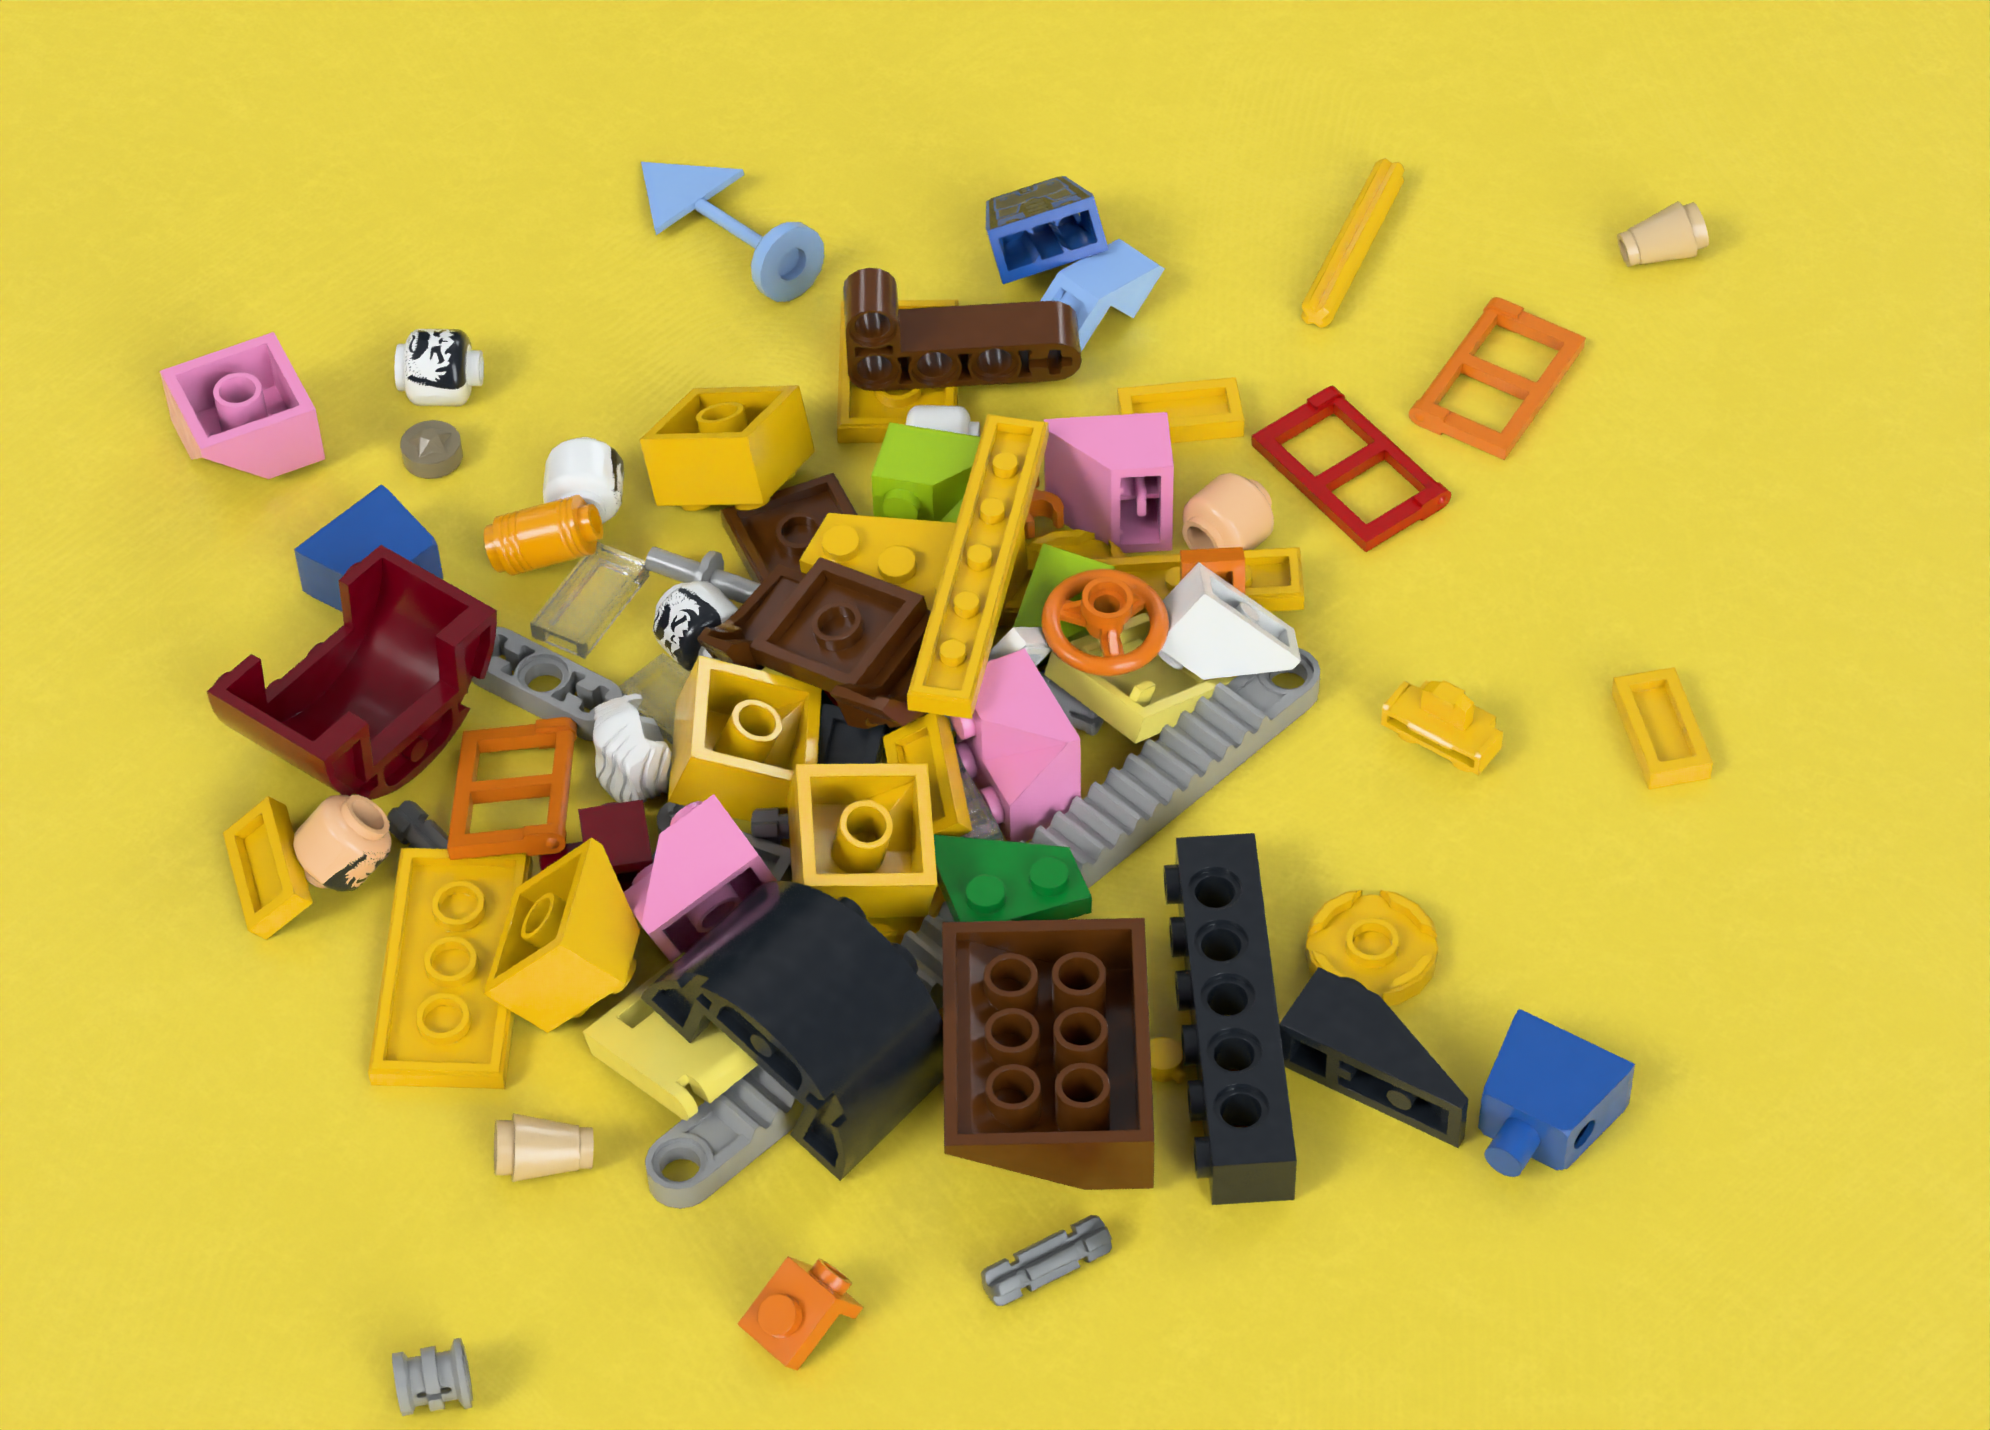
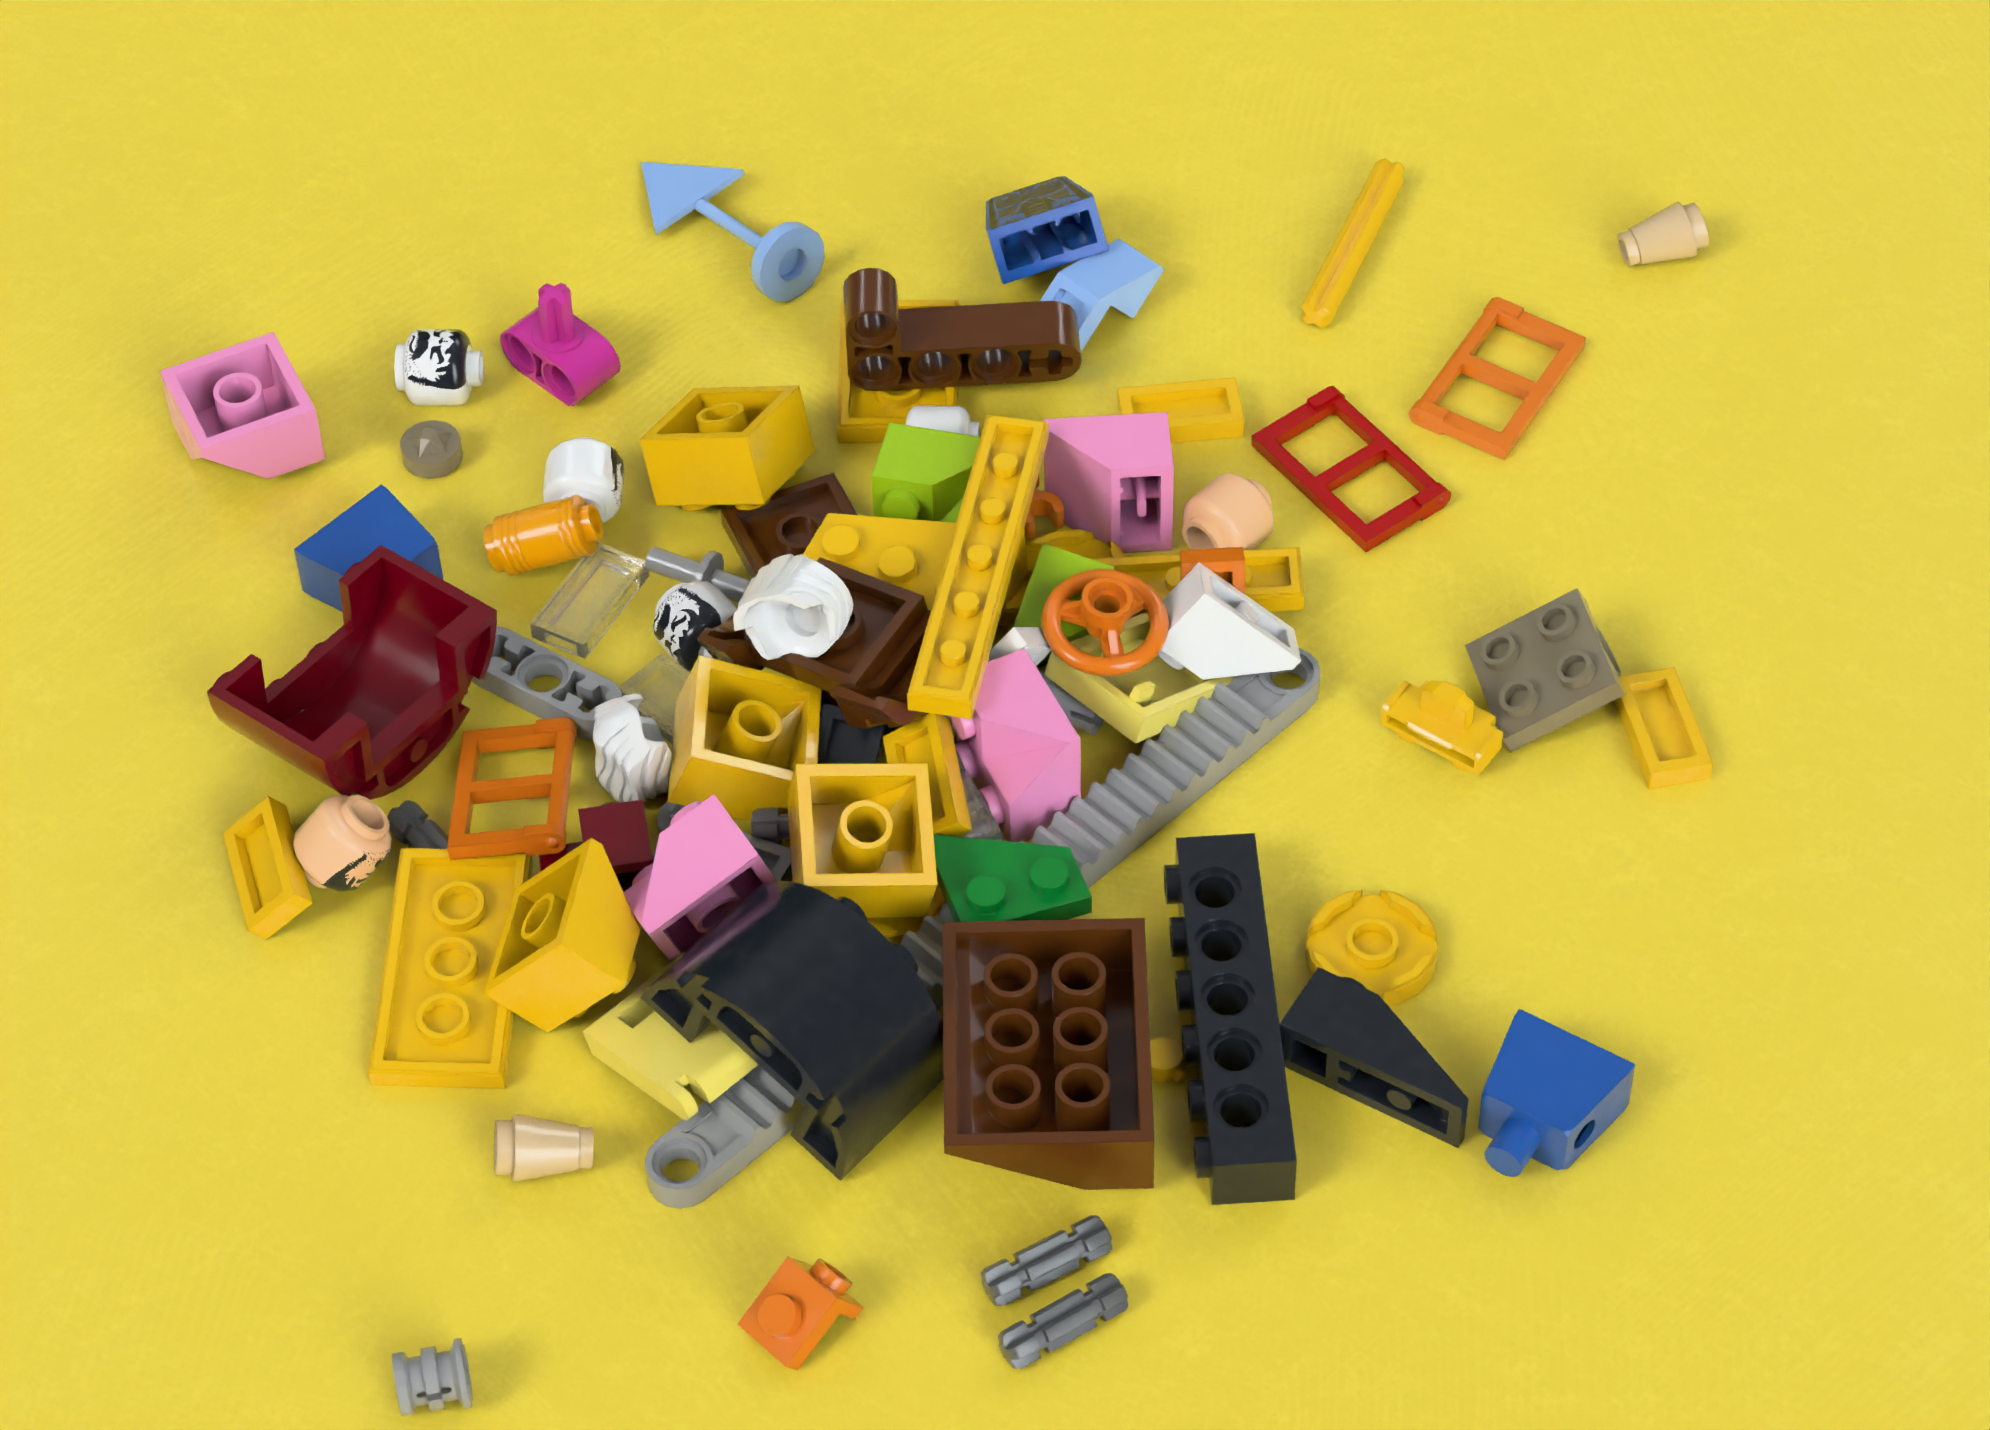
none -> dark pink beam [500,283,621,406]
none -> white hair [733,554,853,660]
none -> dark grey axle [998,1273,1128,1369]
none -> dark tan plate [1465,588,1626,752]

